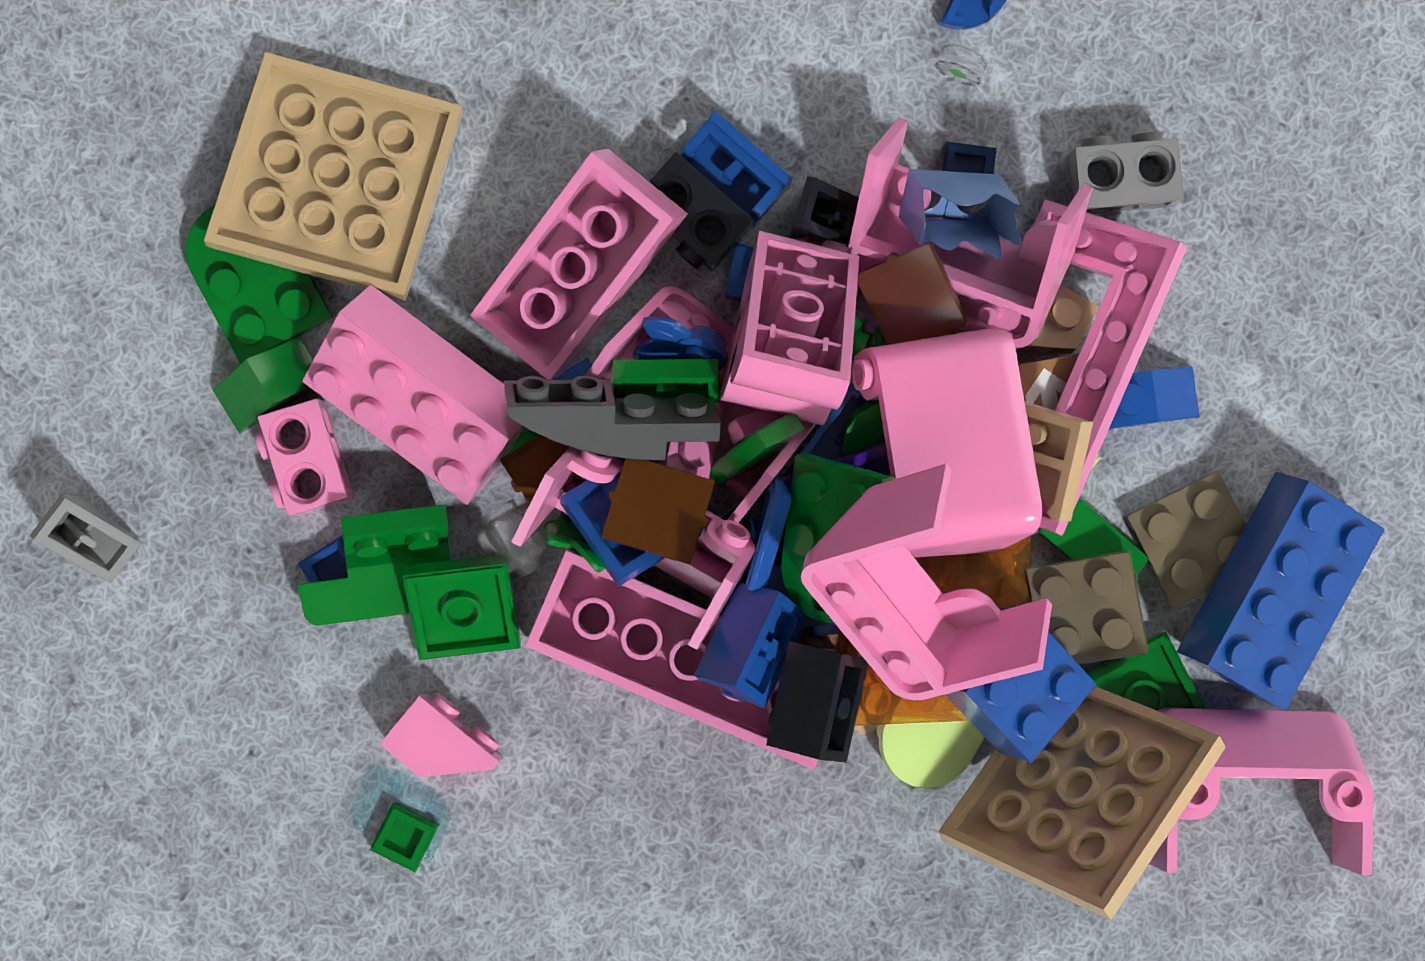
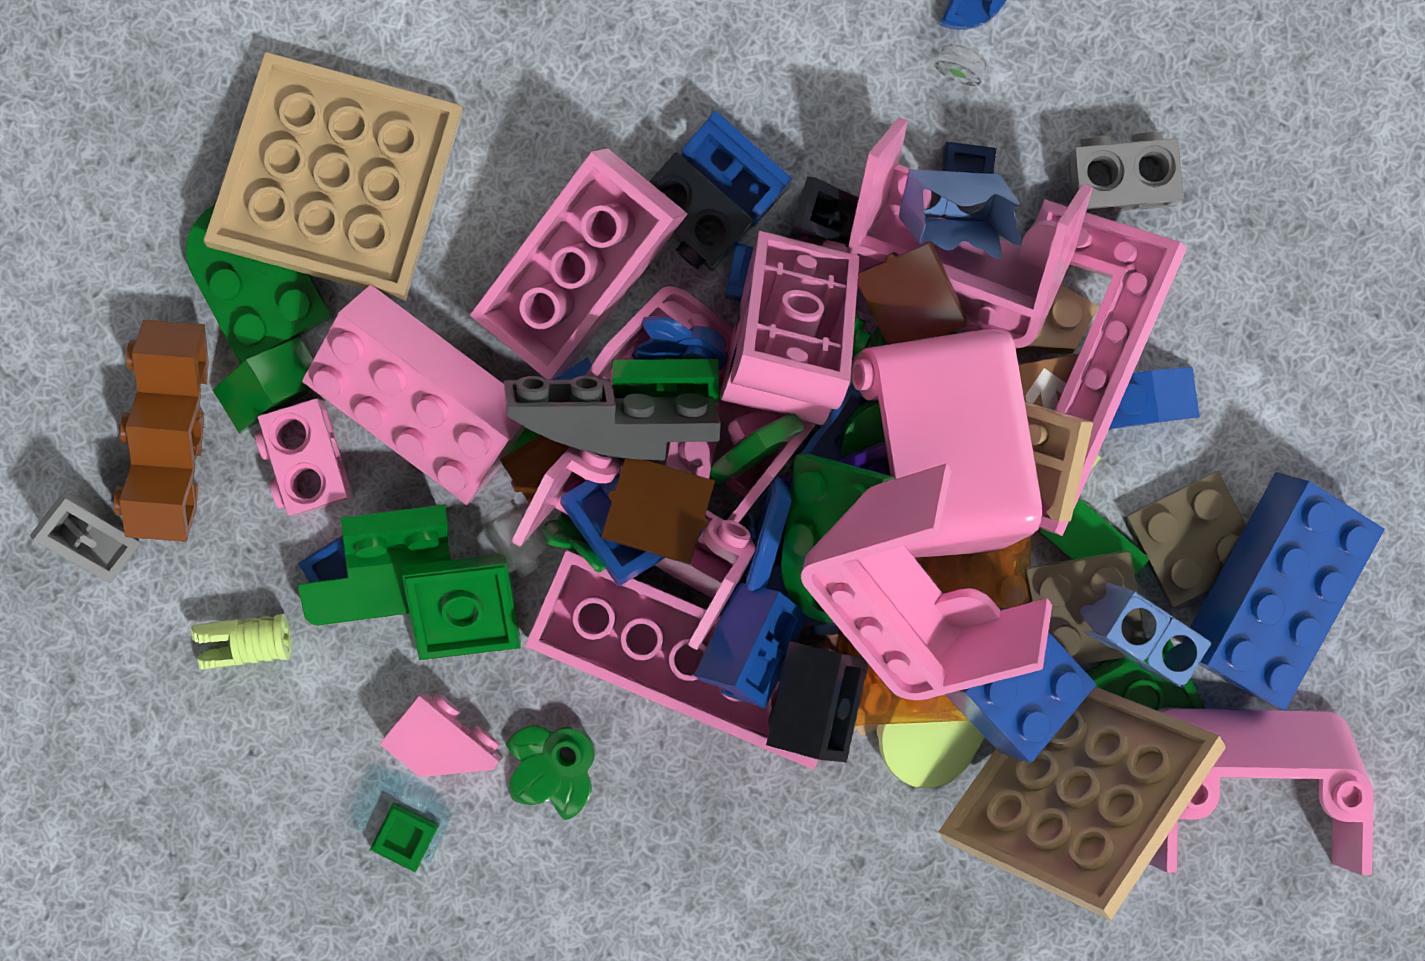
none -> dark orange brick [114,320,209,542]
none -> yellowish green hinge [190,614,291,670]
none -> green plate [505,725,595,820]
none -> medium blue piece [1079,583,1211,688]

